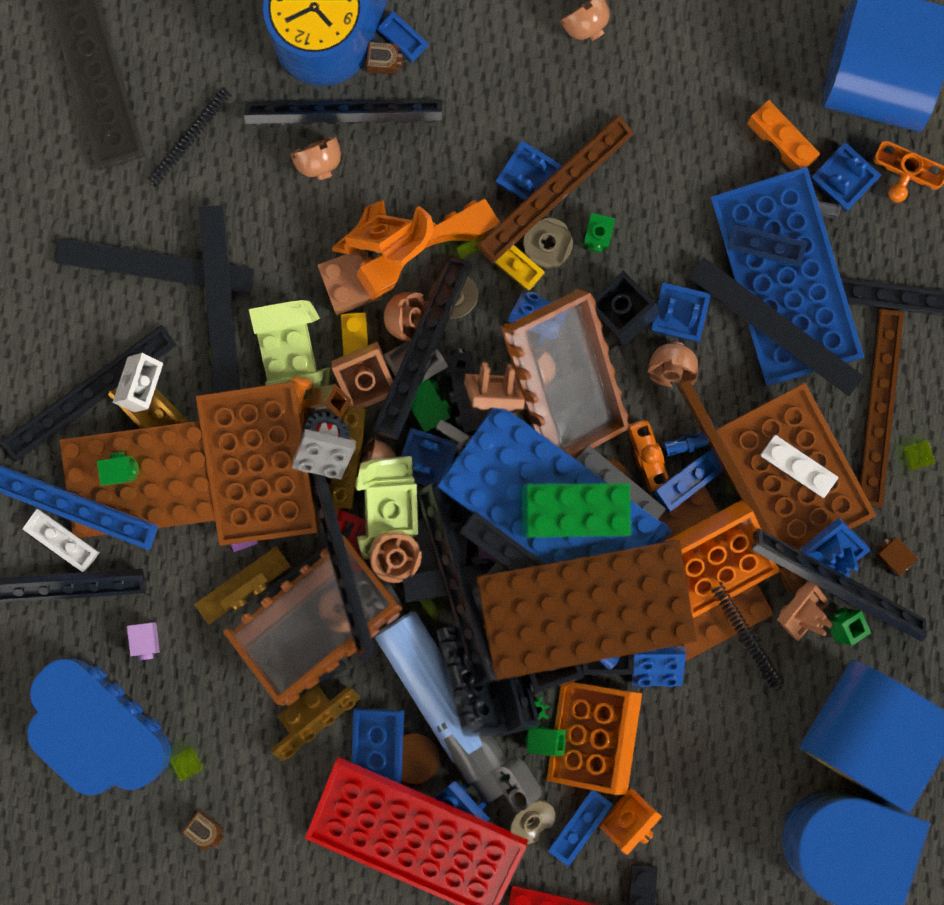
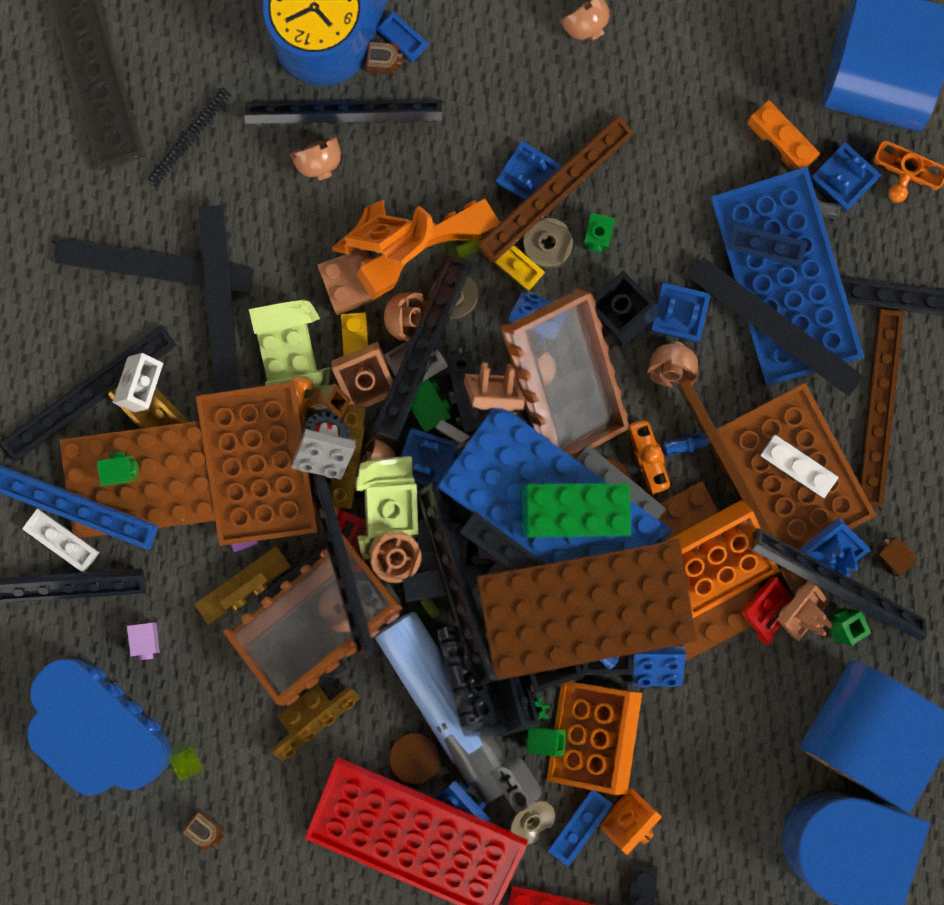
blue tile [351,708,404,785] -> none
blue plate [653,449,723,513] -> none
black piece [711,582,784,692] -> none
clear neon green tile [903,440,936,471] -> none
none -> red plate [740,577,793,645]

